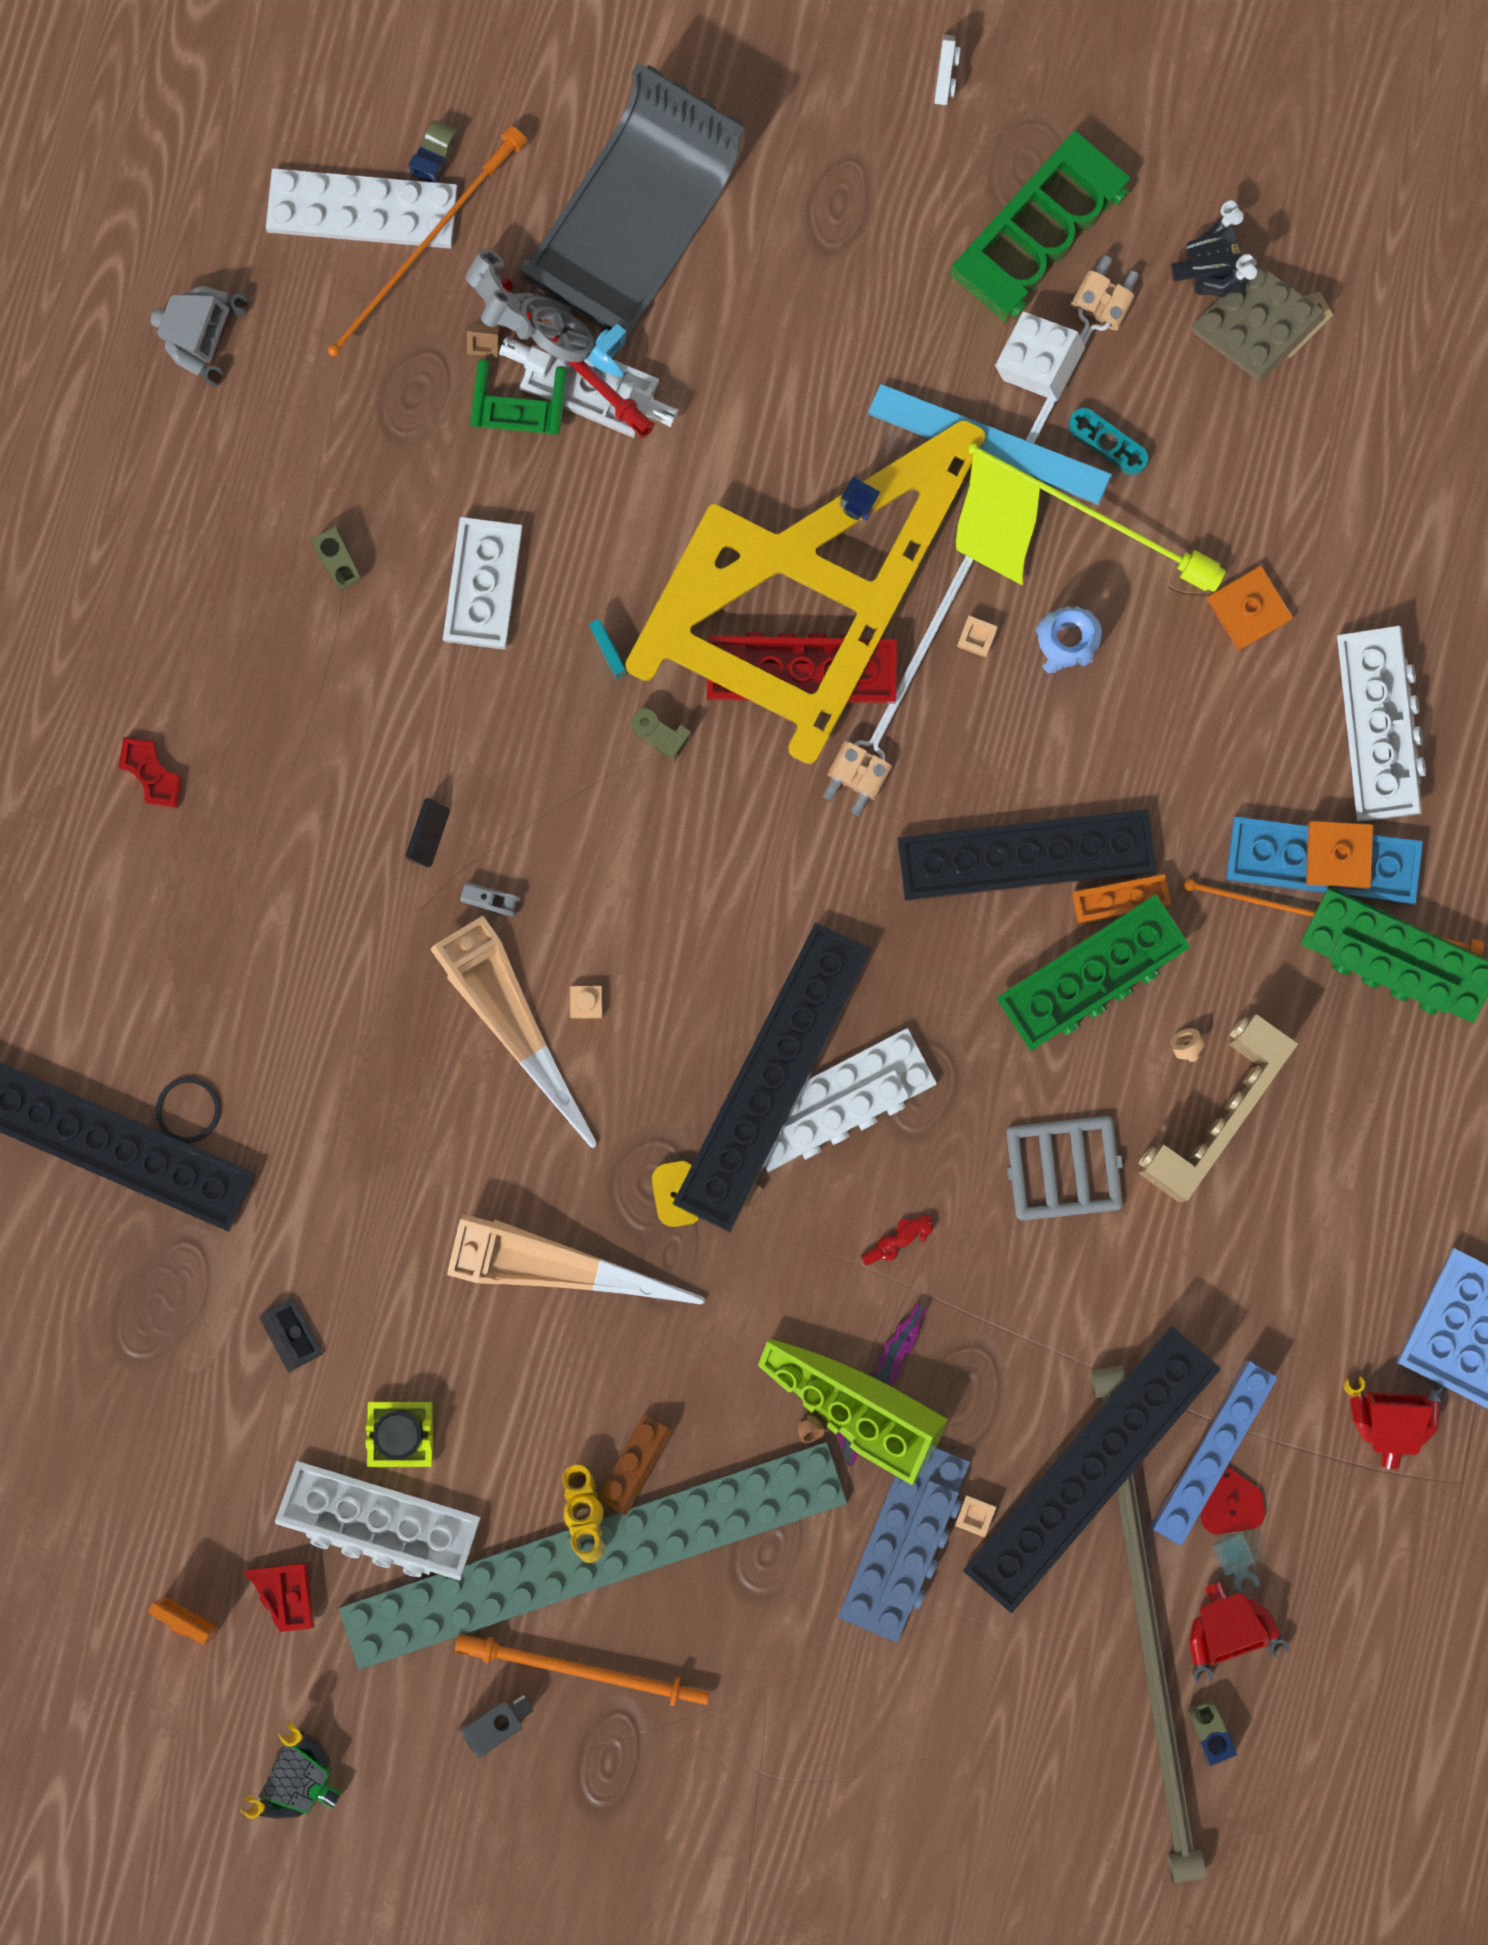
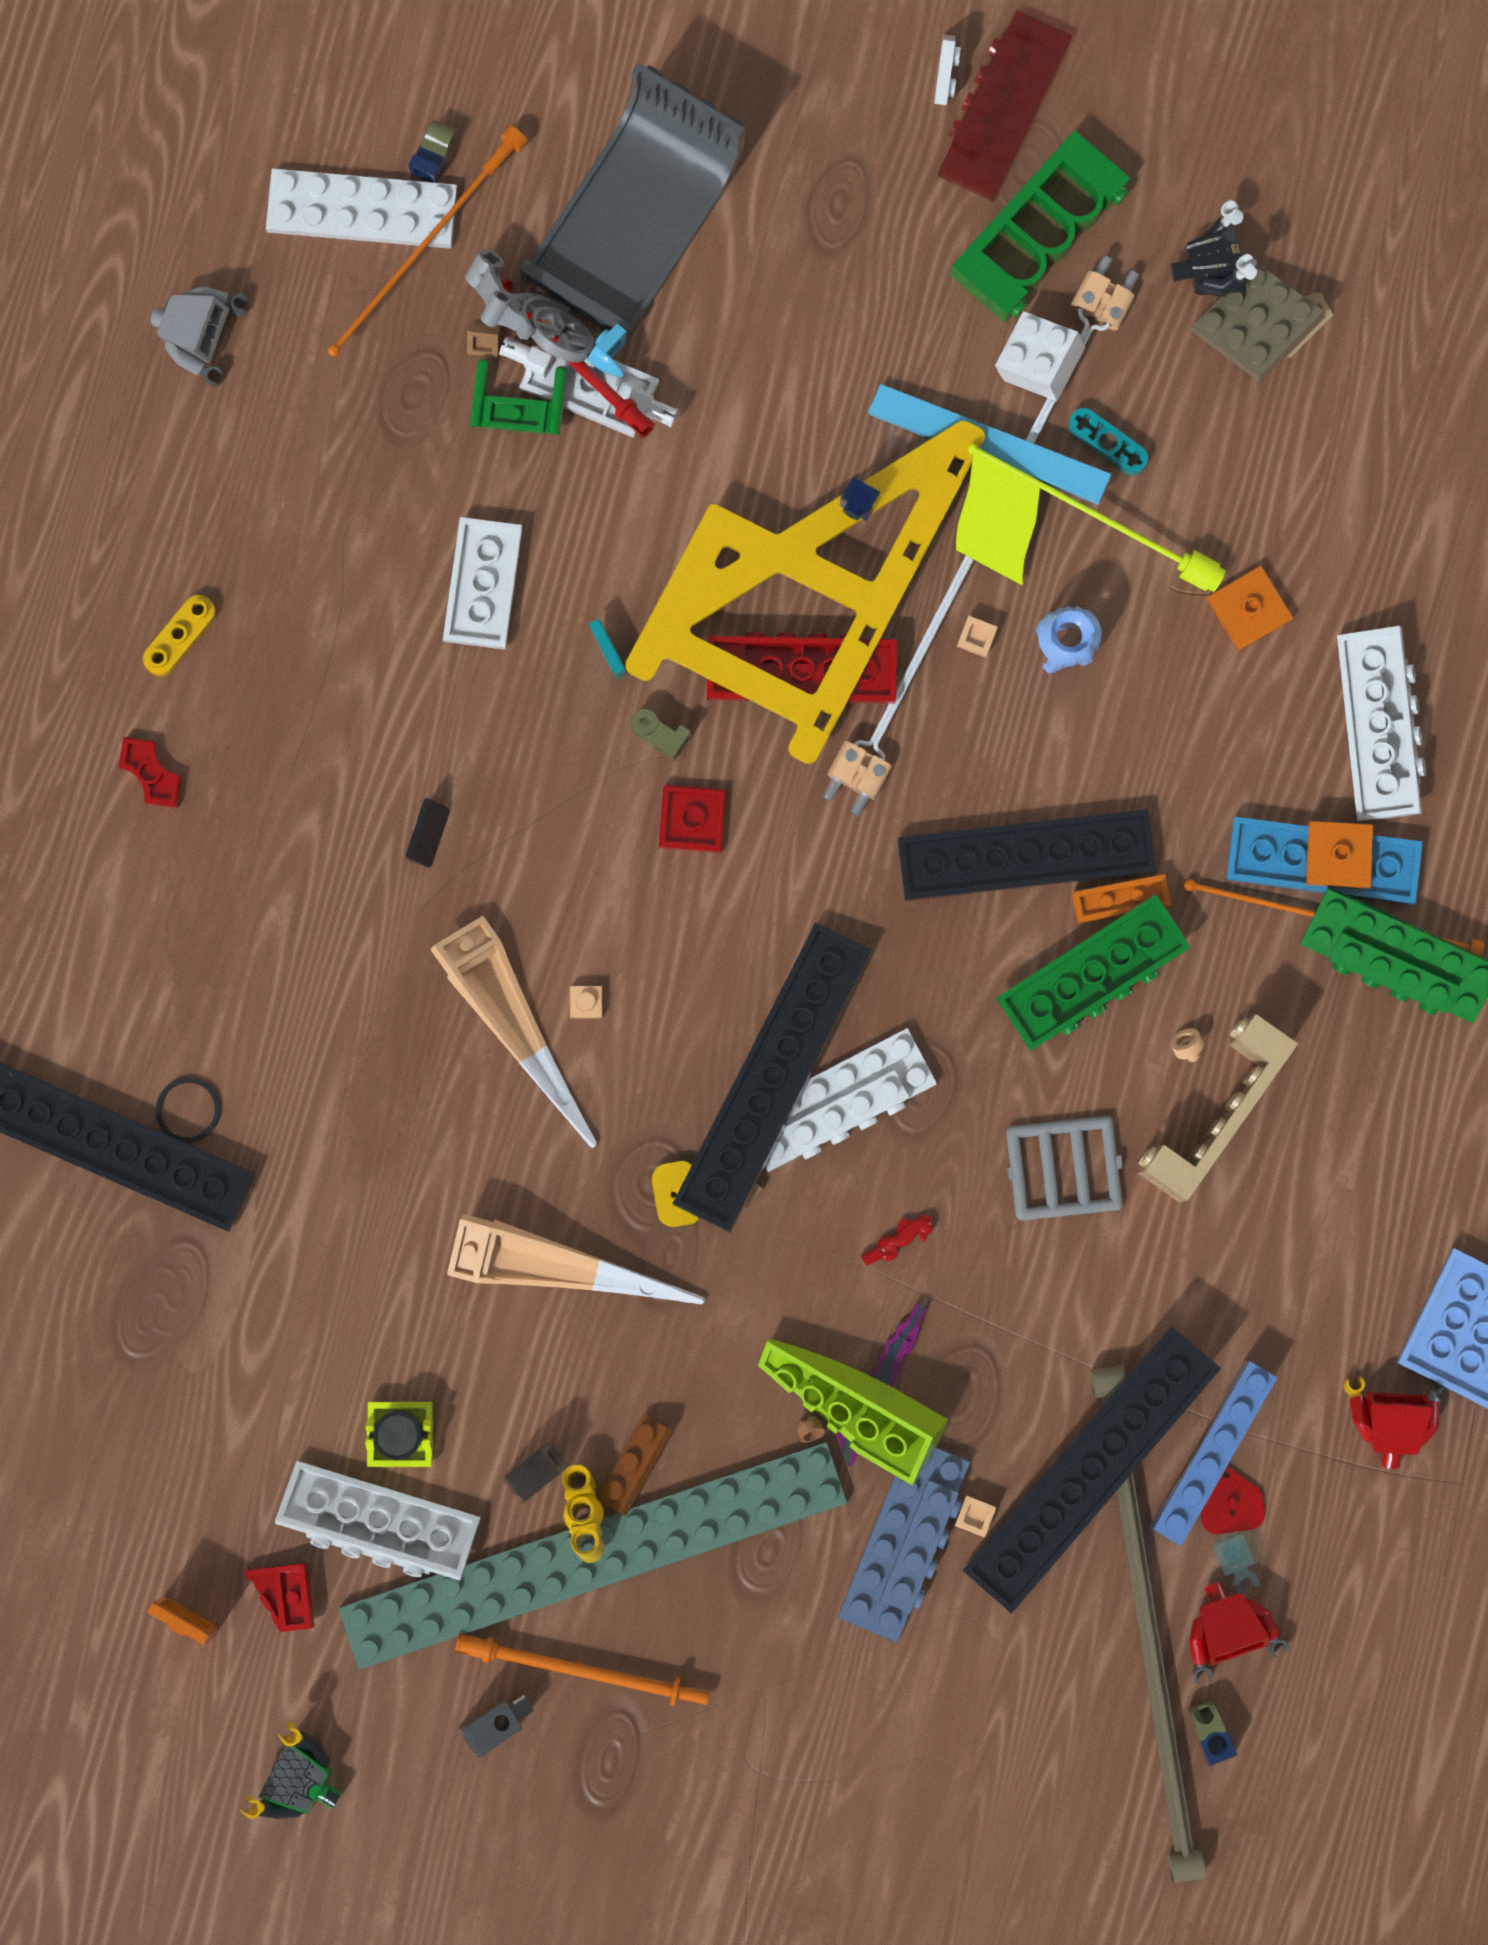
black slope [259,1298,323,1372] -> none
olive leg [310,527,362,592] -> none
light grey bar [460,881,521,917] -> none
none -> yellow plate [143,595,216,677]
none -> clear smoke torso [502,1441,569,1504]
none -> red tile [658,785,726,853]
none -> clear red plate [938,10,1072,201]

